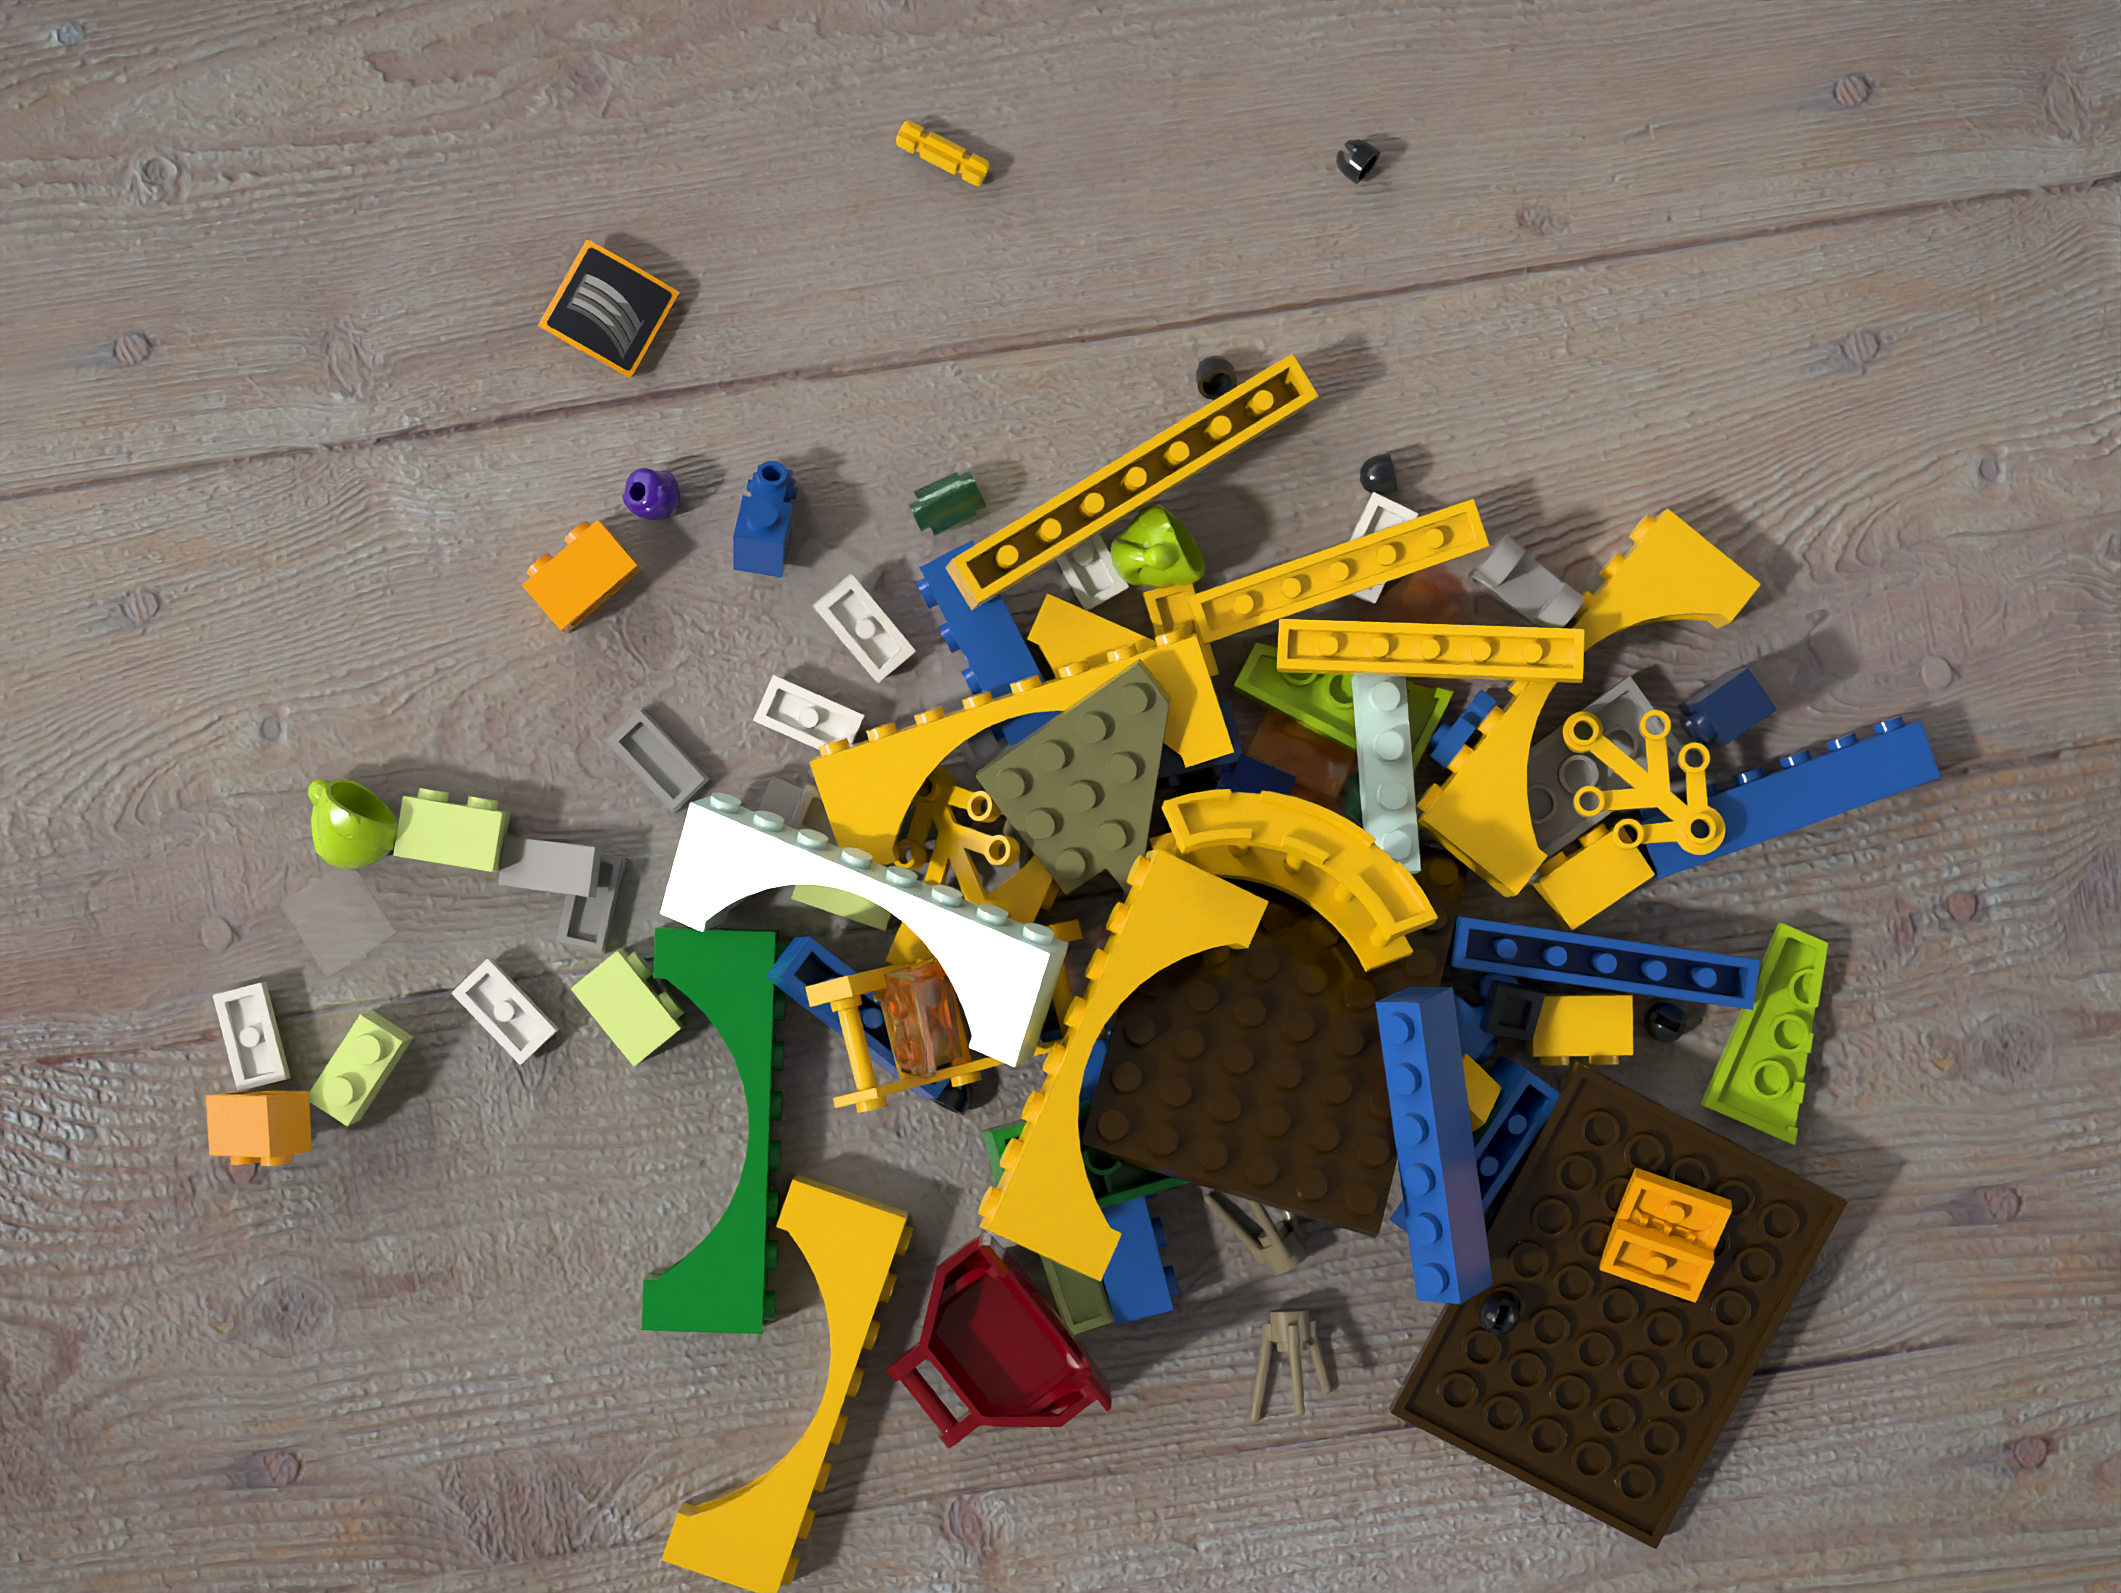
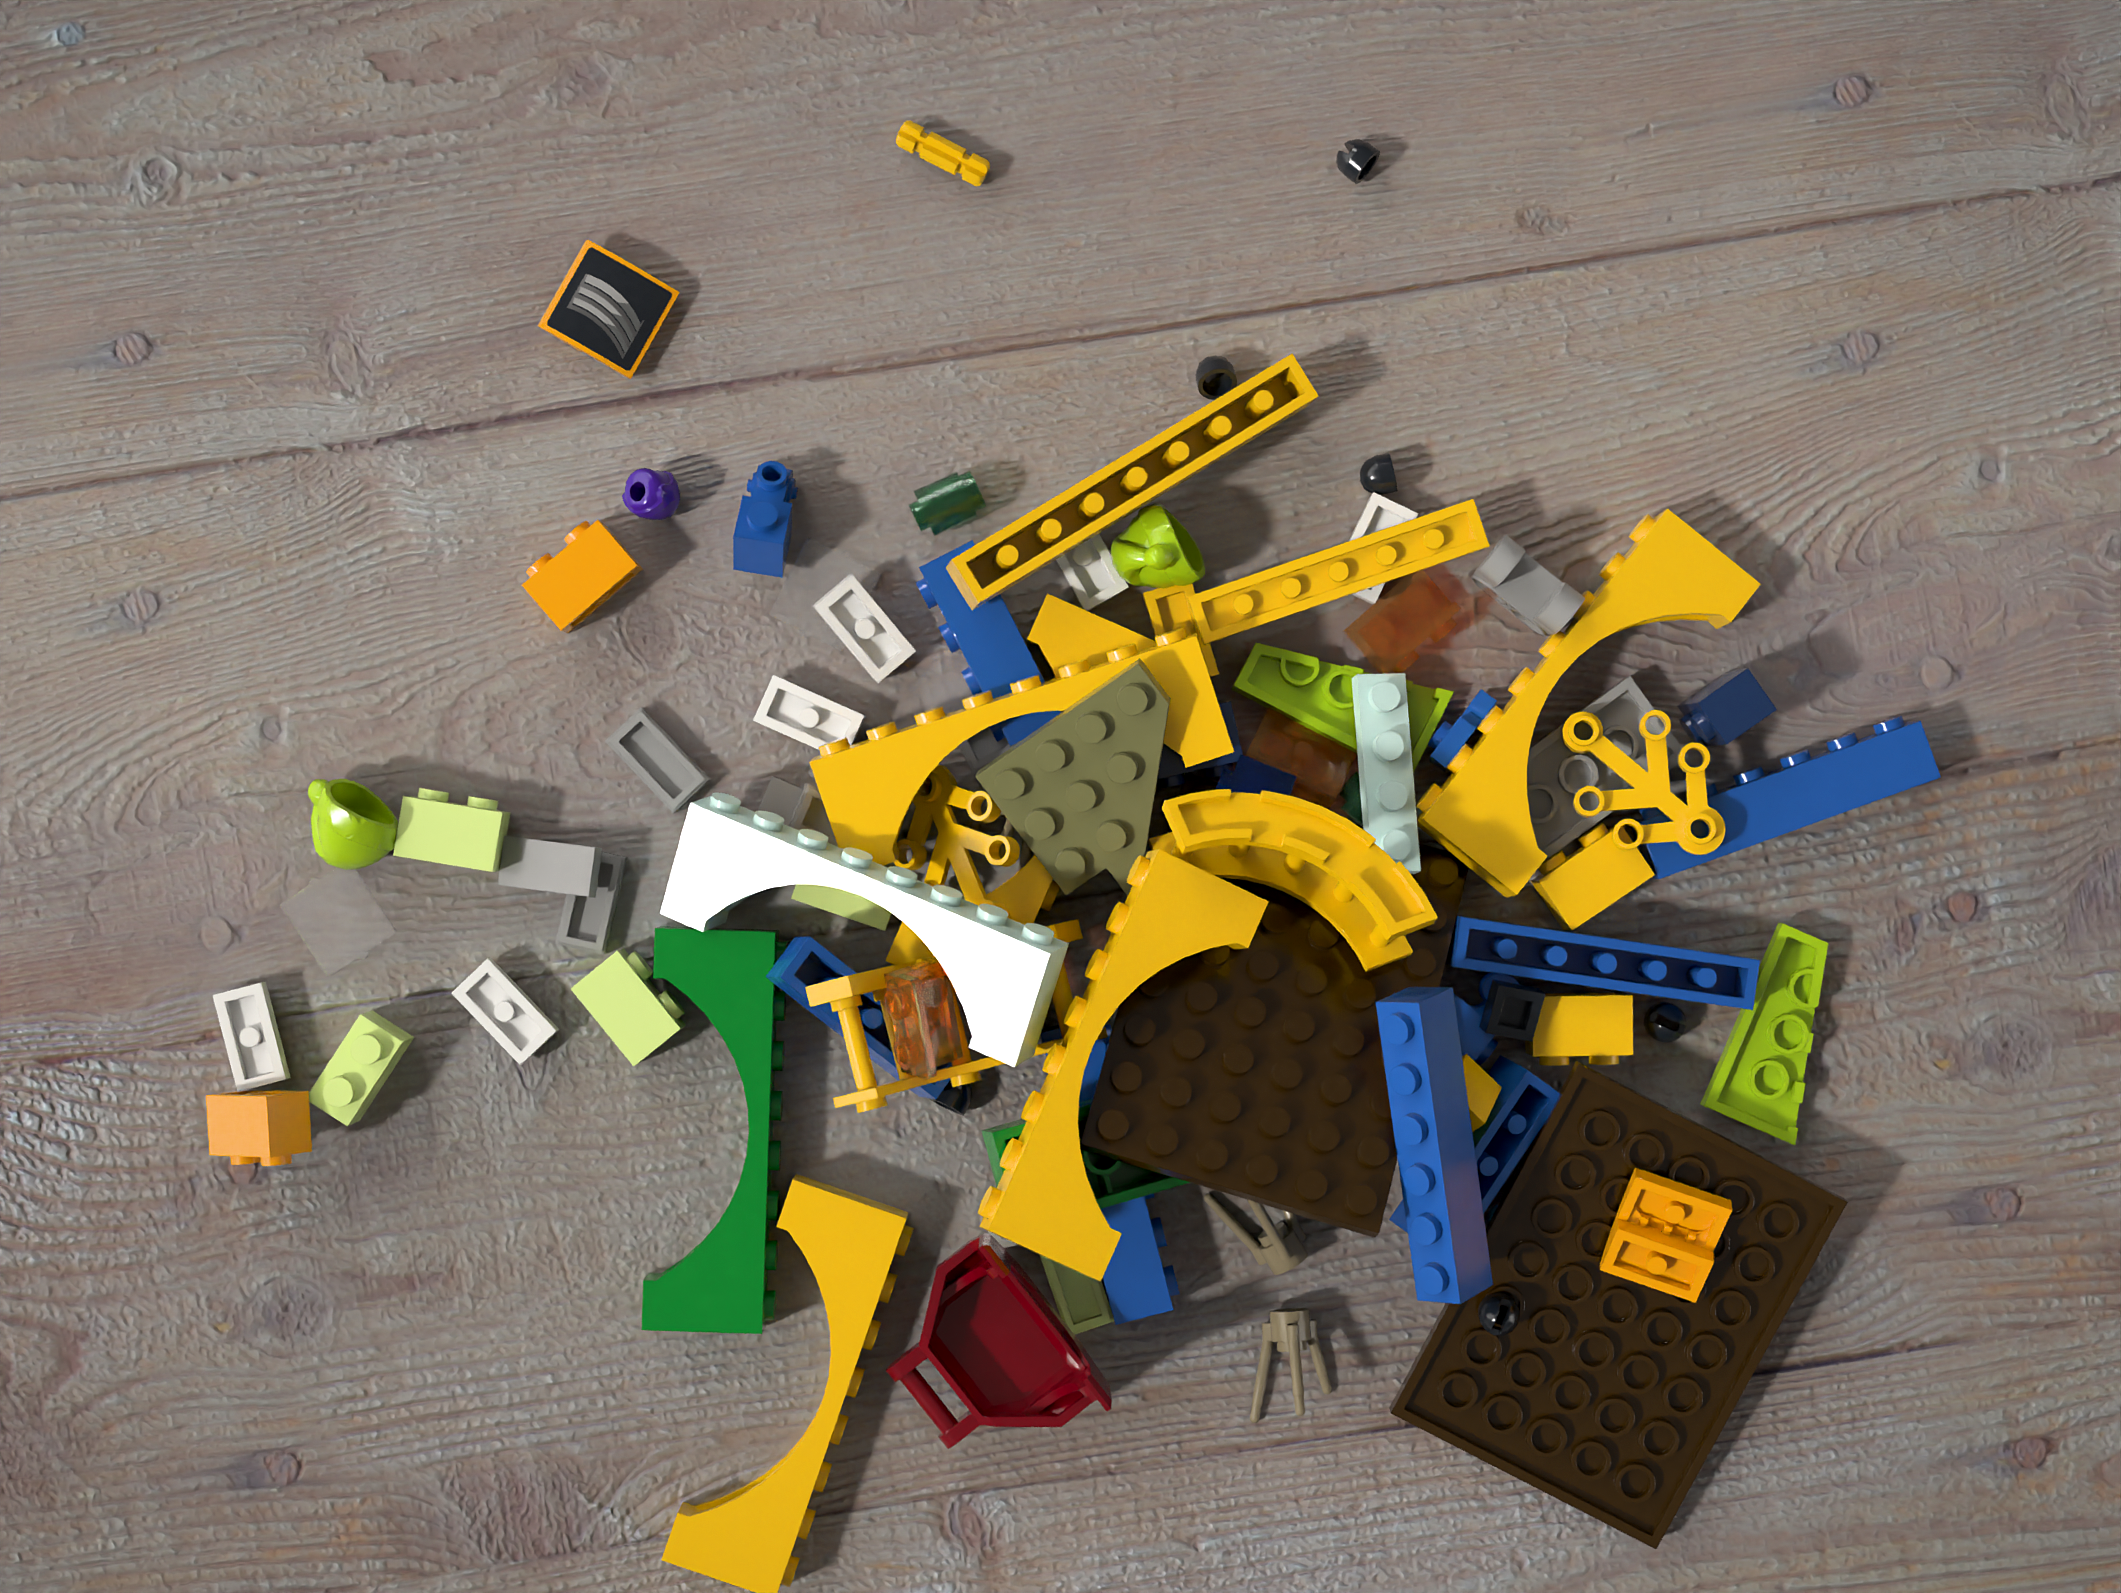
yellow plate [1277,619,1585,683] -> none

